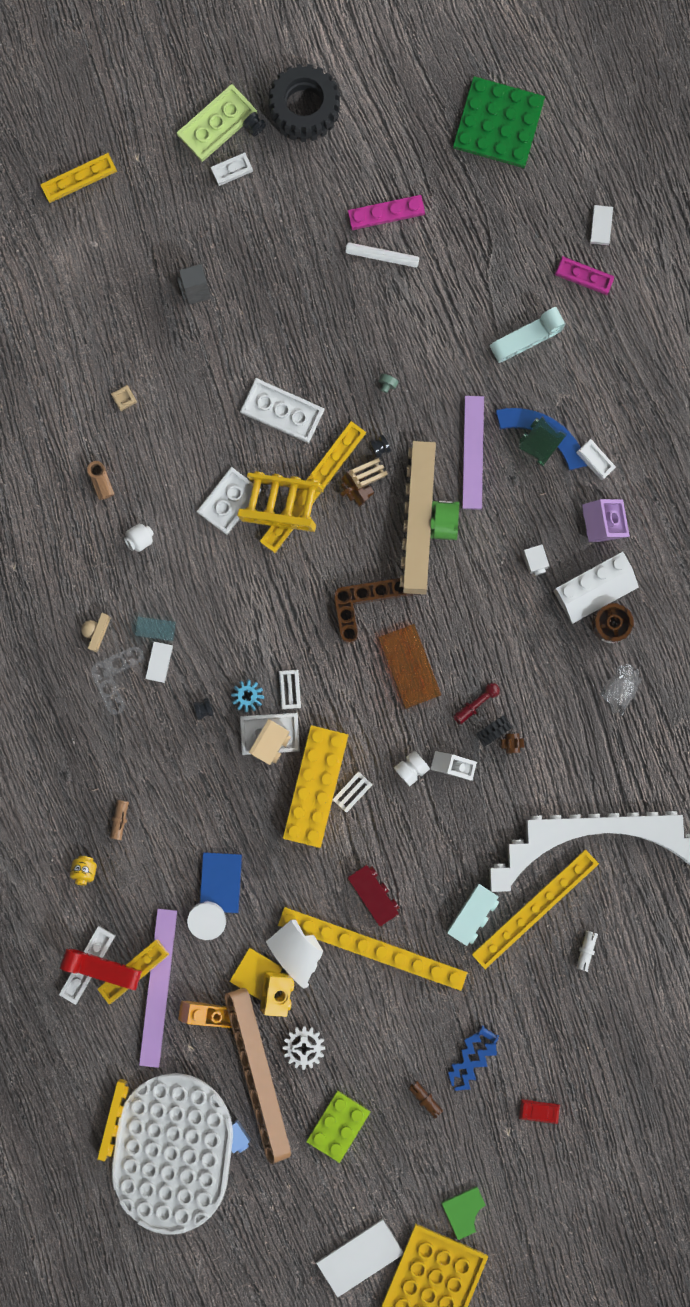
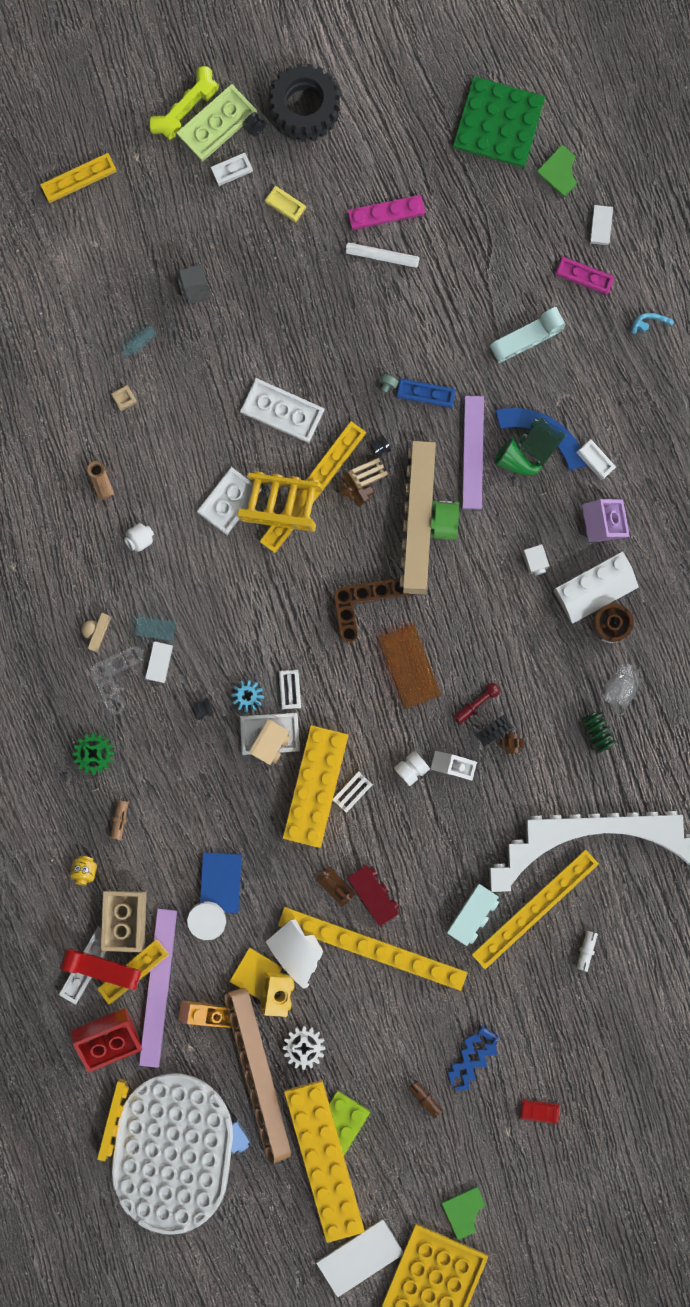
none -> red slope [71,1008,142,1073]
none -> green gear [72,733,115,775]
none -> tan slope [101,891,147,952]
none -> clear light blue cylinder [123,325,157,357]
none -> neon yellow plate [149,66,219,140]
none -> light yellow tile [265,186,306,223]
none -> yellow plate [284,1080,365,1243]
none -> reddish brown hinge [315,866,356,907]
none -> blue tile [397,378,456,409]
none -> green hat [494,438,543,476]
none -> bright green tile [537,145,577,198]
none -> dark green piece [580,711,616,754]
none -> medium azure piece [631,313,674,334]

